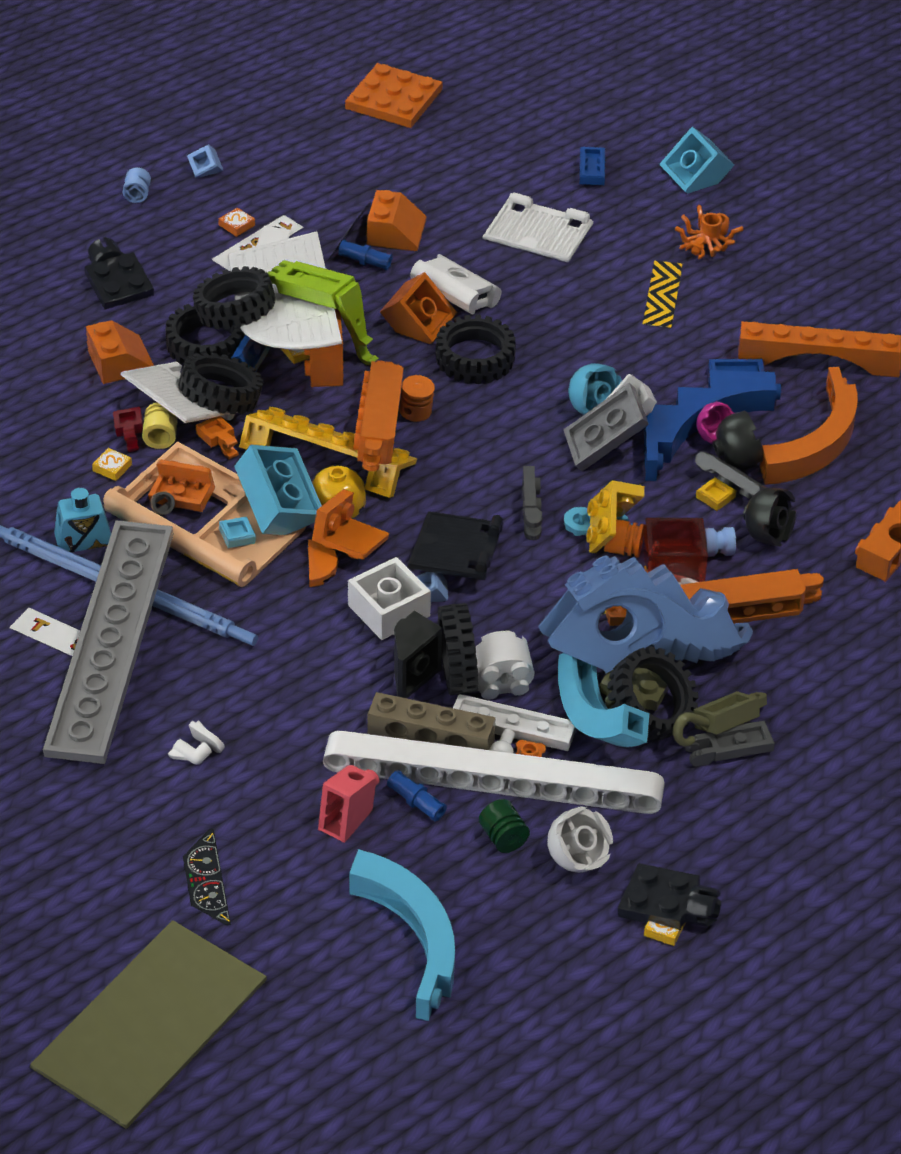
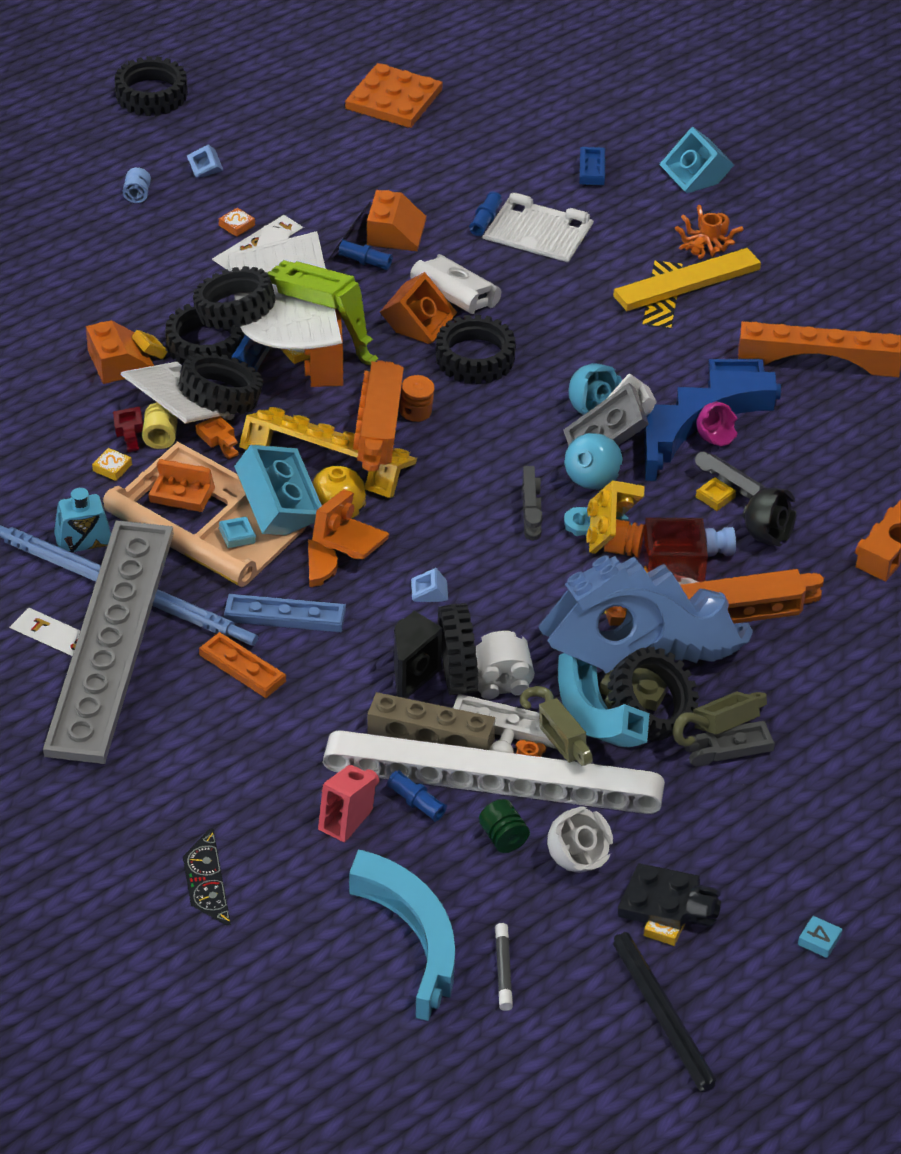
olive piece [30,920,267,1129] -> none
black plate [85,237,154,310] -> none
dark grey hinge [150,492,175,515] -> none
white piece [168,720,225,765] -> none
white brick [348,557,431,640] -> none
black window [407,511,504,580] -> none
pearl dark grey cylinder [713,411,763,468] -> none
orange arch [760,367,858,485] -> none
none -> black tyre [115,56,187,116]
none -> yellow tile [131,330,167,360]
none -> orange tile [199,632,286,698]
none -> medium blue tile [224,594,346,632]
none -> blue pin [469,191,503,236]
none -> dark grey bar [495,923,513,1011]
none -> olive piece [520,686,593,766]
none -> medium azure cylinder [564,433,623,490]
none -> yellow tile [613,248,761,311]
none -> black axle [613,932,716,1092]
none -> medium azure tile [798,916,842,958]

